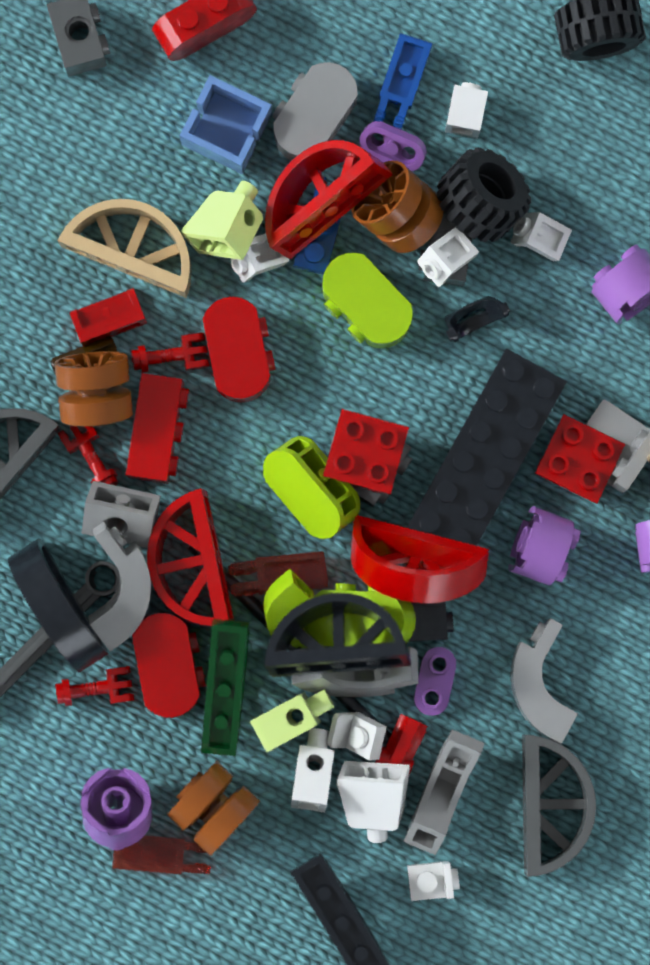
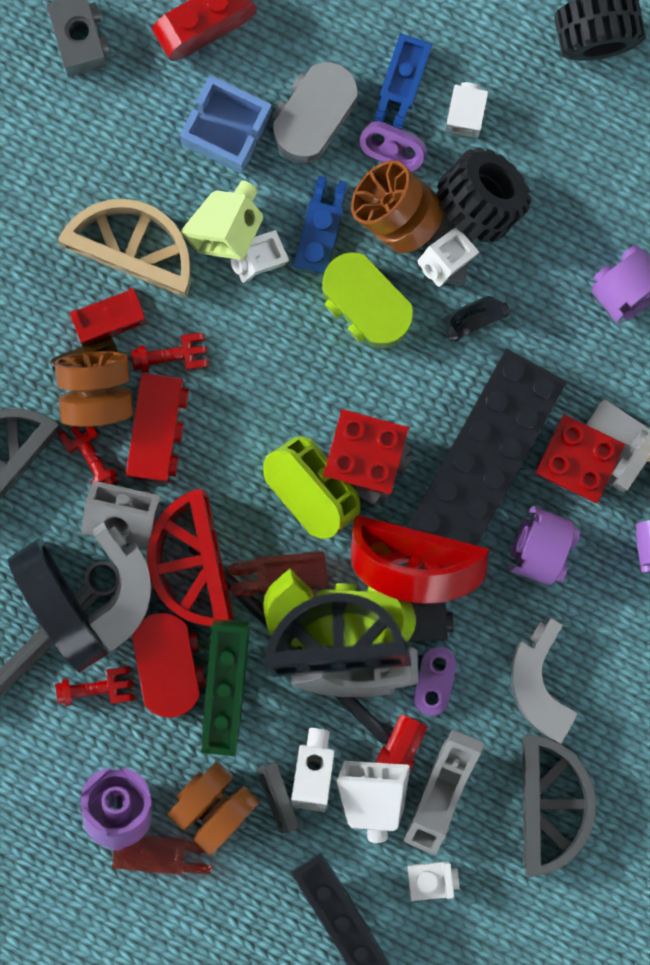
red brick [203,297,276,403] -> none
yellowish green torso [250,689,335,752] -> none
red window [265,140,393,259] -> none
white bracket [327,712,387,760] -> none
white bracket [511,212,572,261] -> none
none -> dark grey tile [257,762,300,833]

